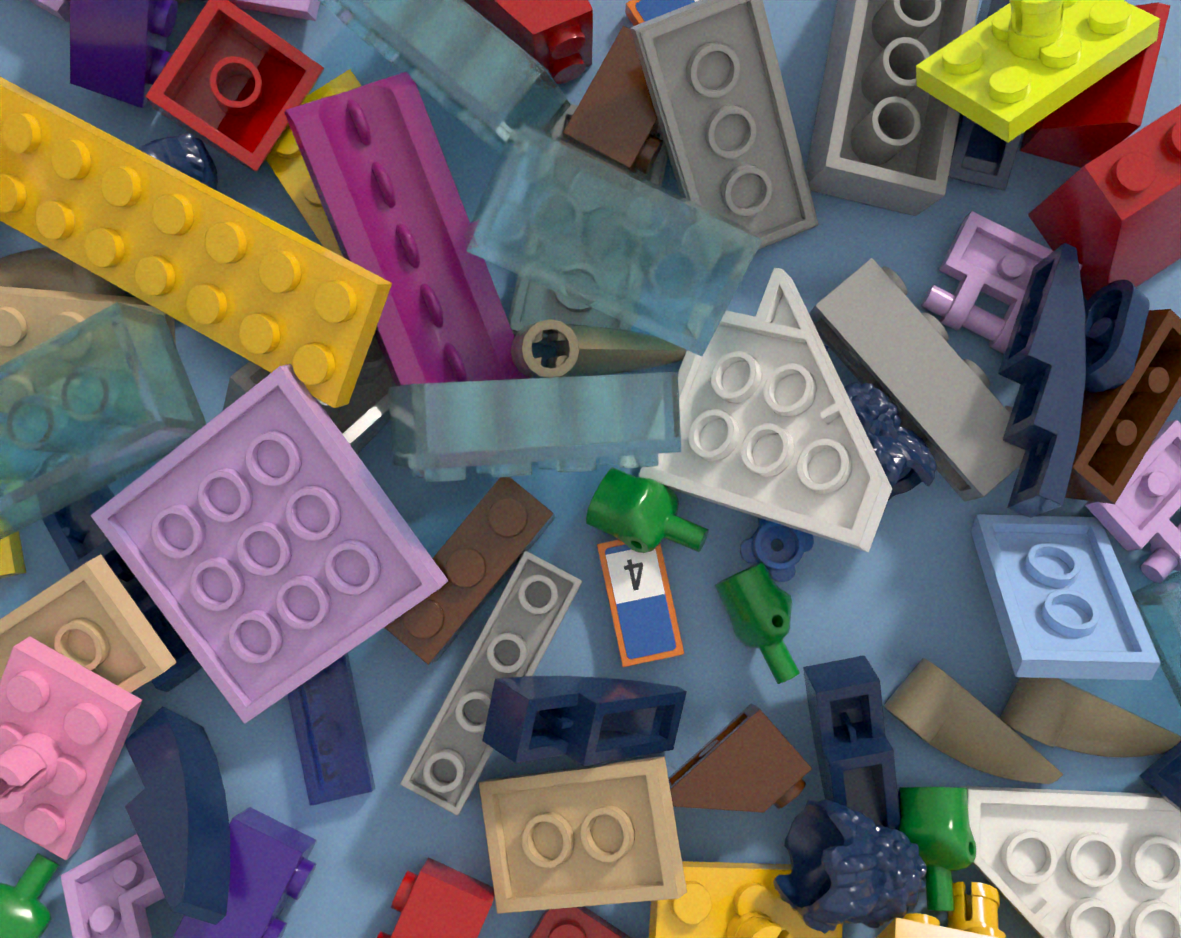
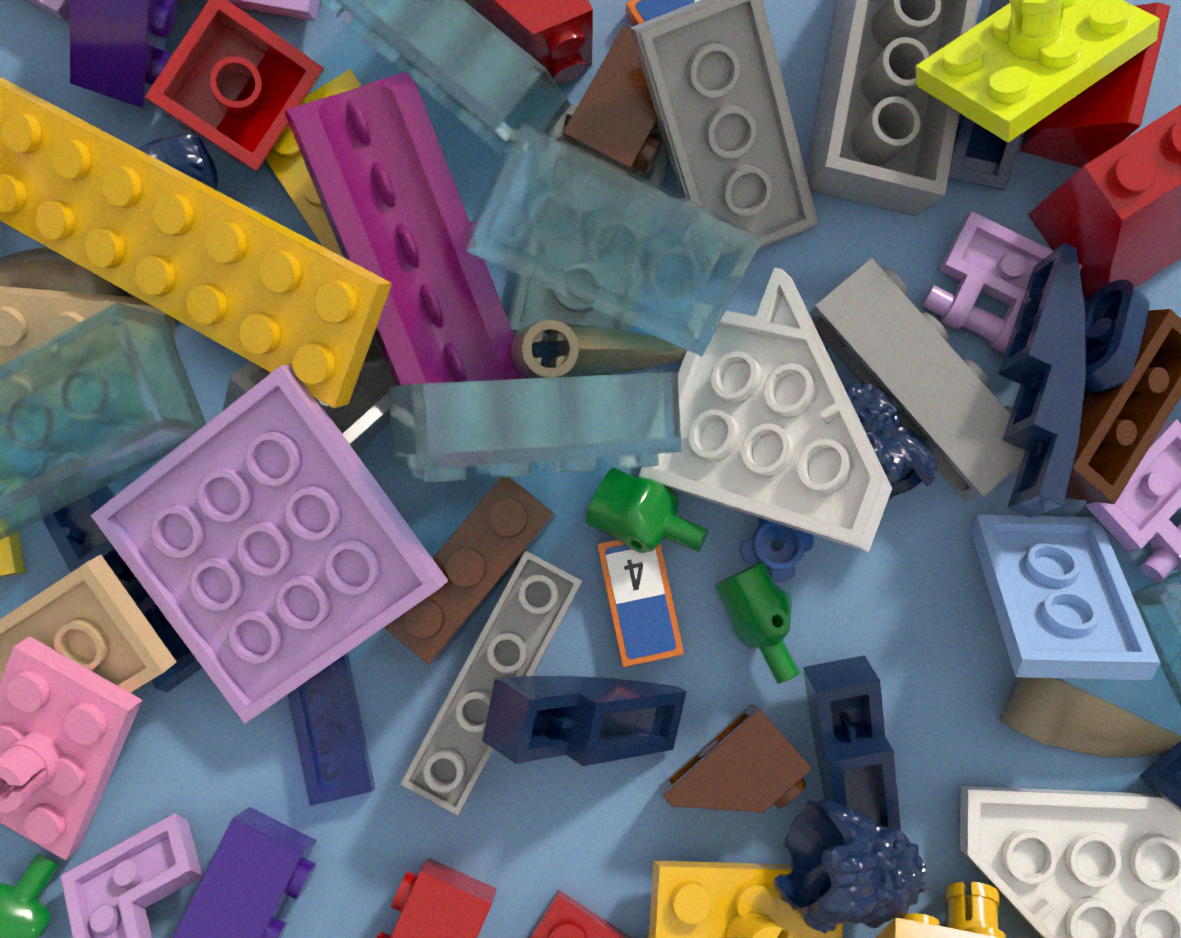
dark blue slope [124,706,230,925] -> none
tan plate [479,756,687,914] -> none
dark tan piece [883,658,1063,784] -> none
green piece [899,787,976,911] -> none

